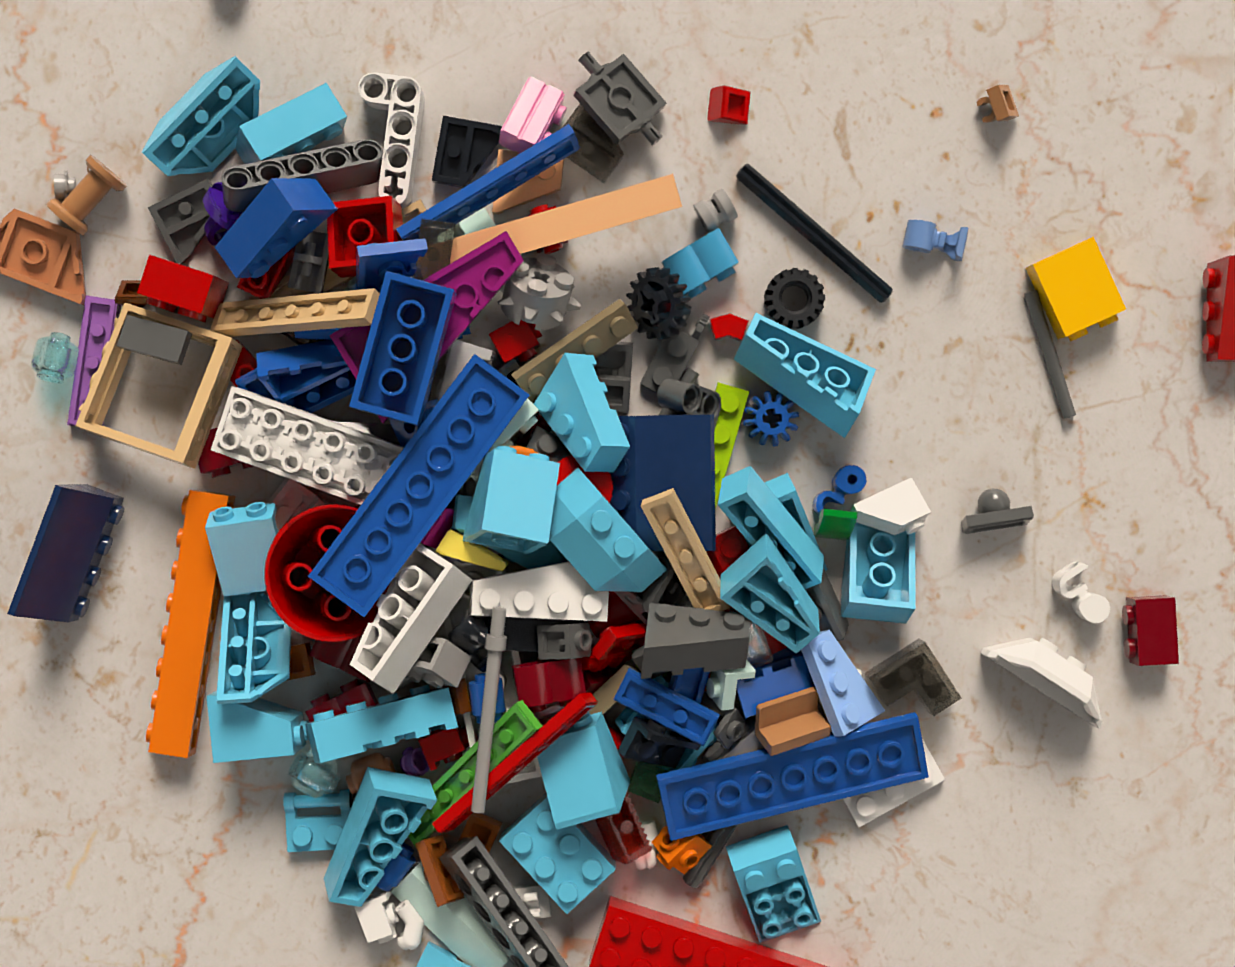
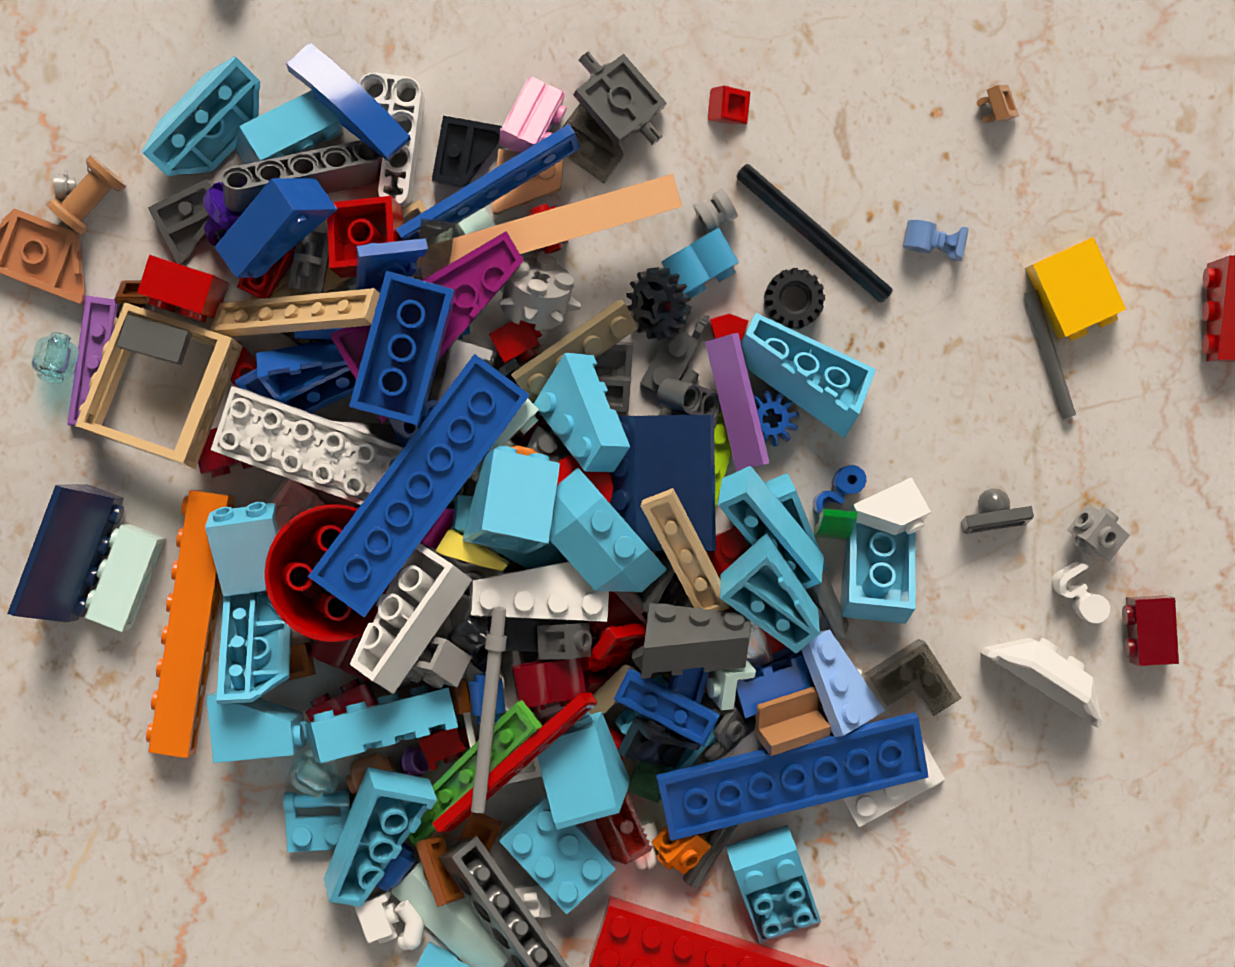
none -> light aqua brick [85,524,166,632]
none -> blue slope [286,43,411,161]
none -> medium lavender tile [705,333,770,471]
none -> light grey brick [1067,504,1130,561]

